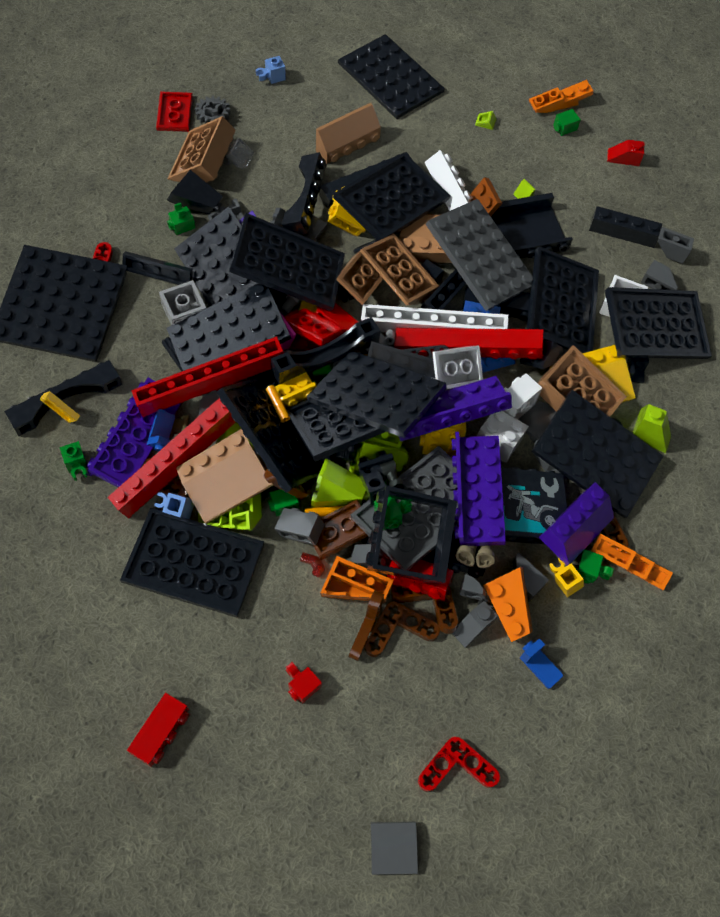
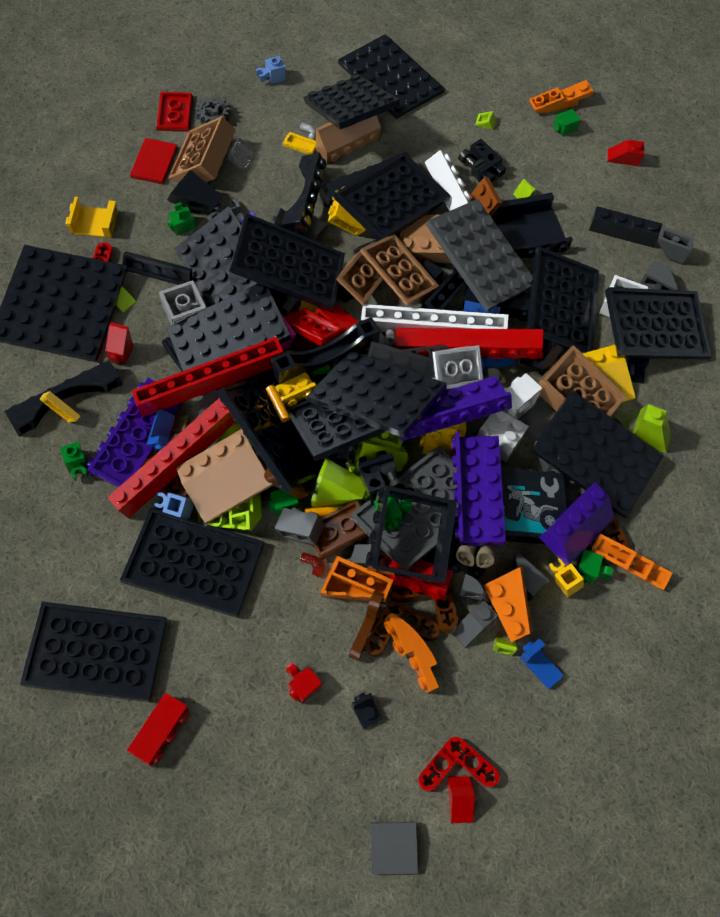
none -> black plate [20,601,167,702]
none -> yellow panel [66,196,118,238]
none -> red slope [105,322,134,364]
none -> lime slope [116,286,136,313]
none -> red tile [130,138,177,185]
none -> yellow tile [283,132,316,155]
none -> light grey arm [300,122,316,141]
none -> black plate [303,74,400,130]
none -> black bracket [351,693,382,729]
none -> orange slope [384,613,439,693]
none -> red slope [448,776,475,823]
none -> black hips [458,139,506,183]
none -> olive tile [485,367,506,384]
none -> lime slope [493,637,517,656]

